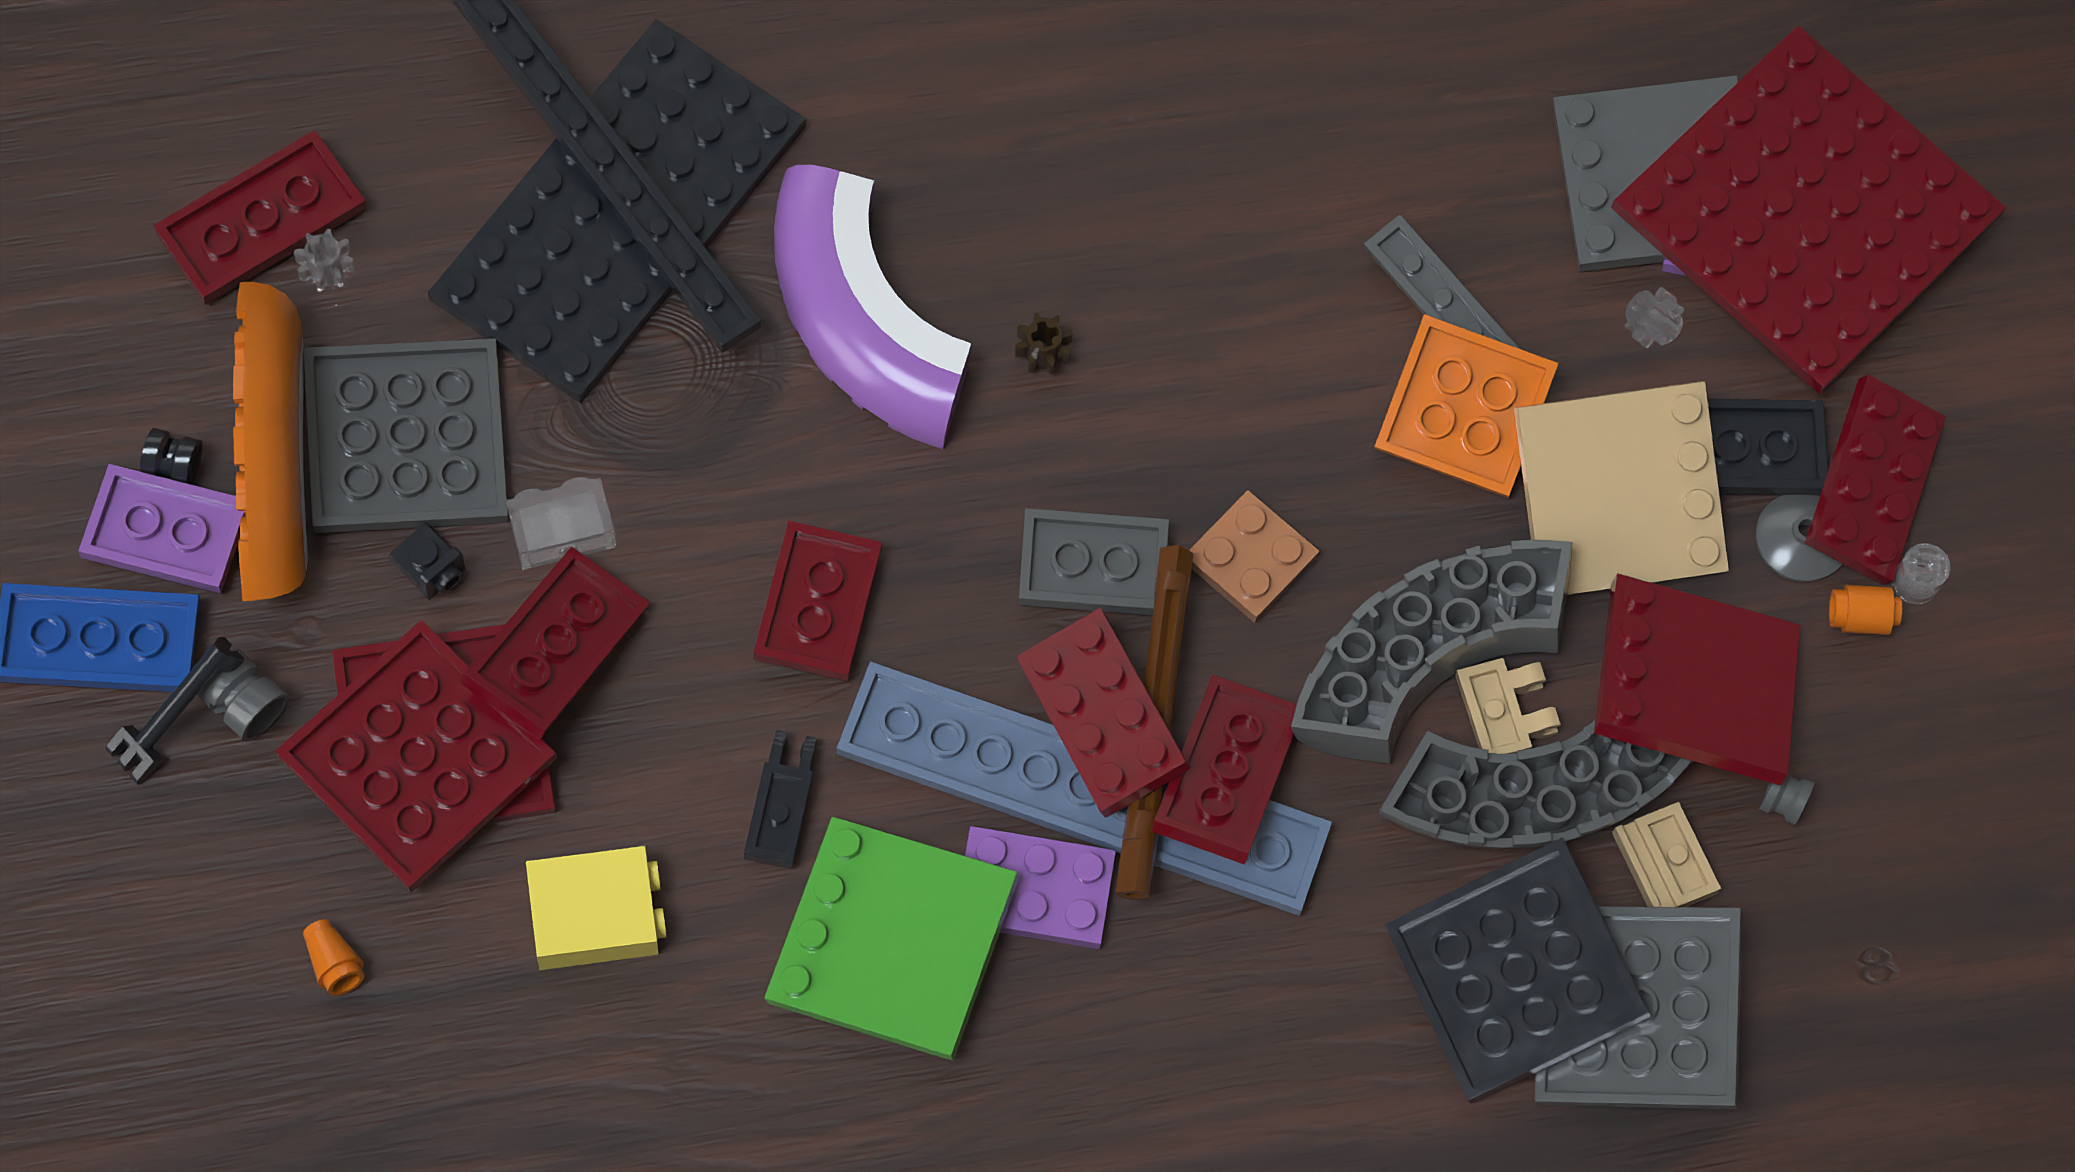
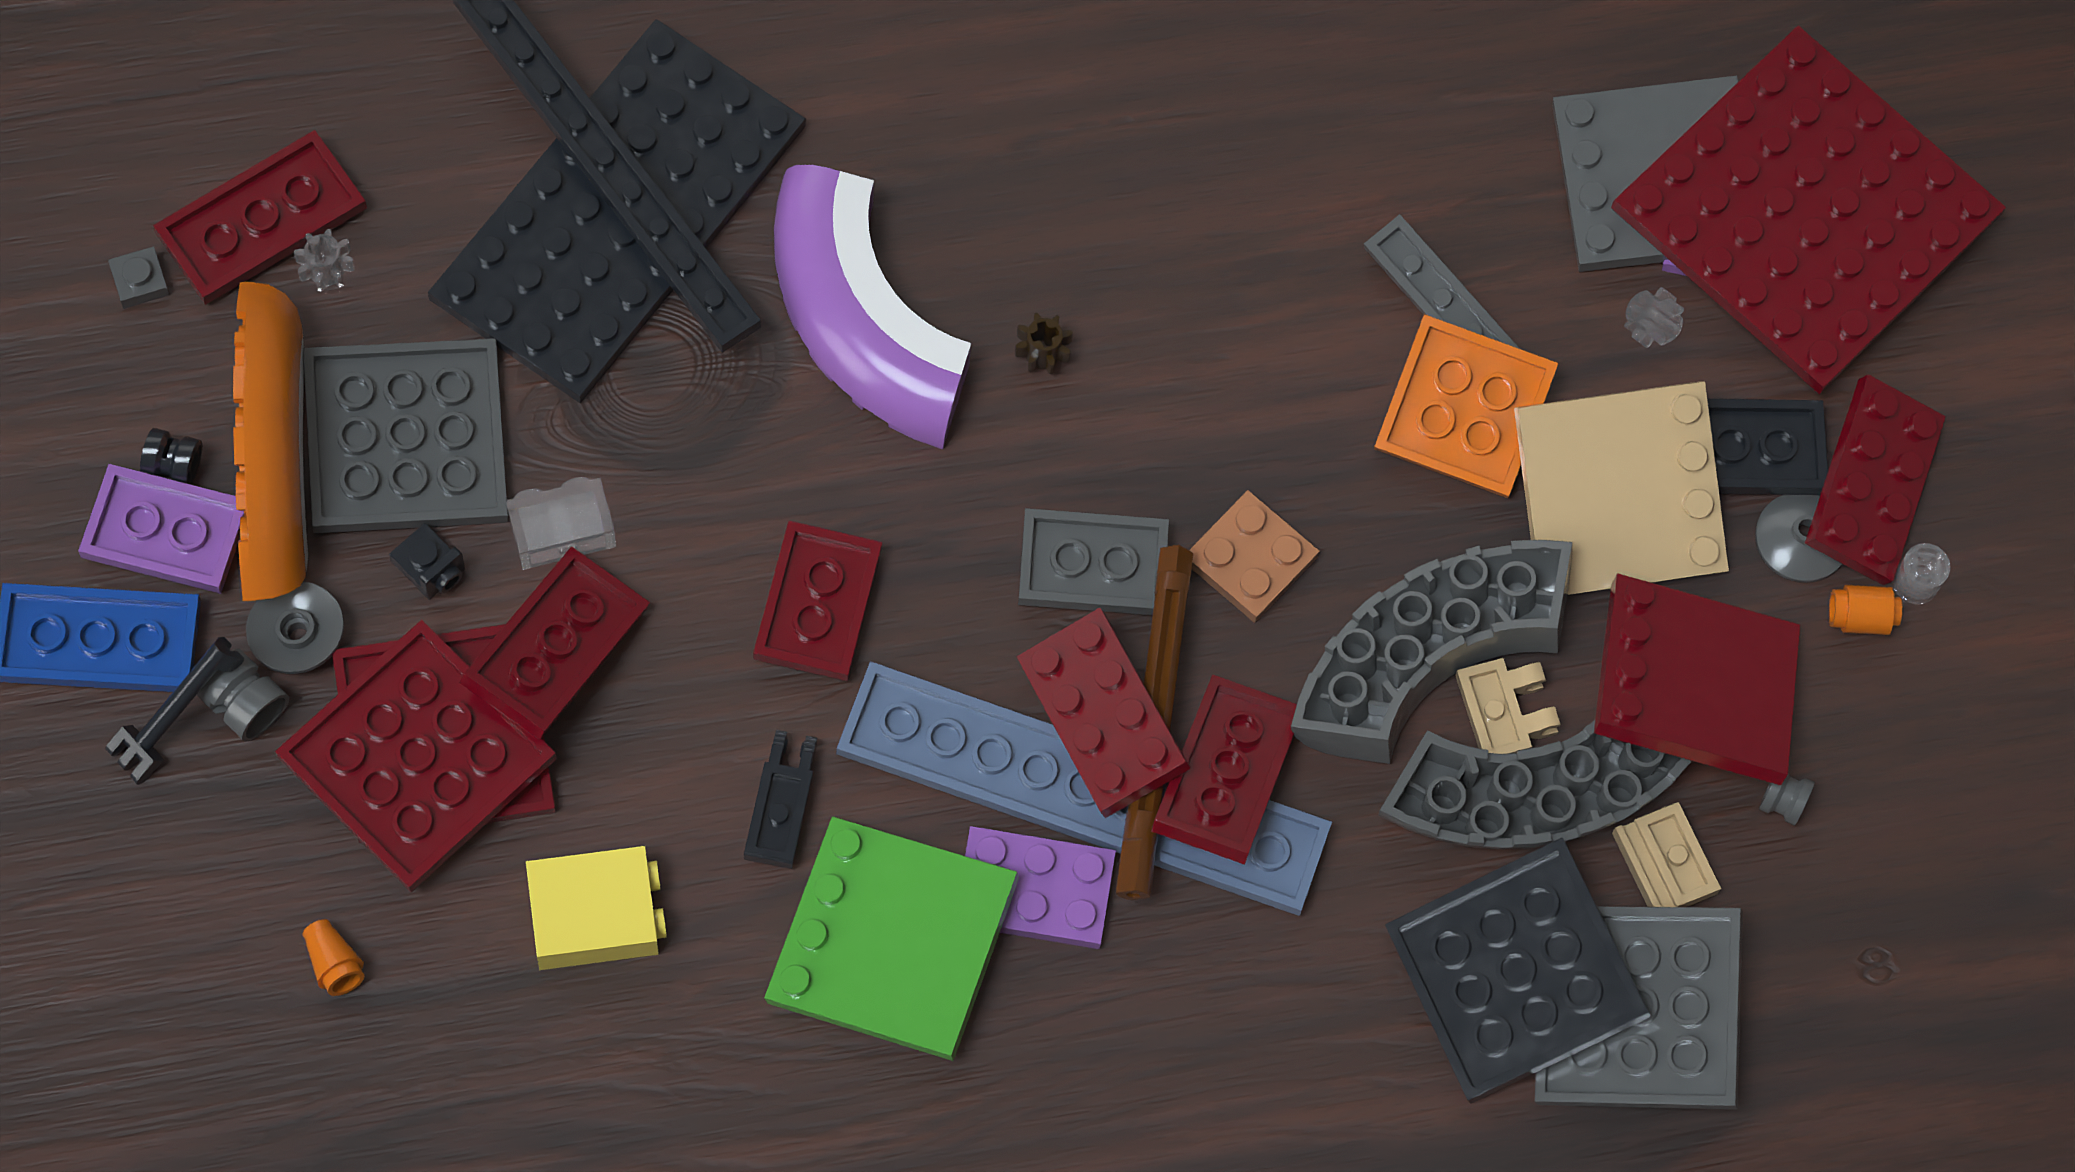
none -> dark grey plate [108,246,169,309]
none -> dark grey dish [246,582,344,674]

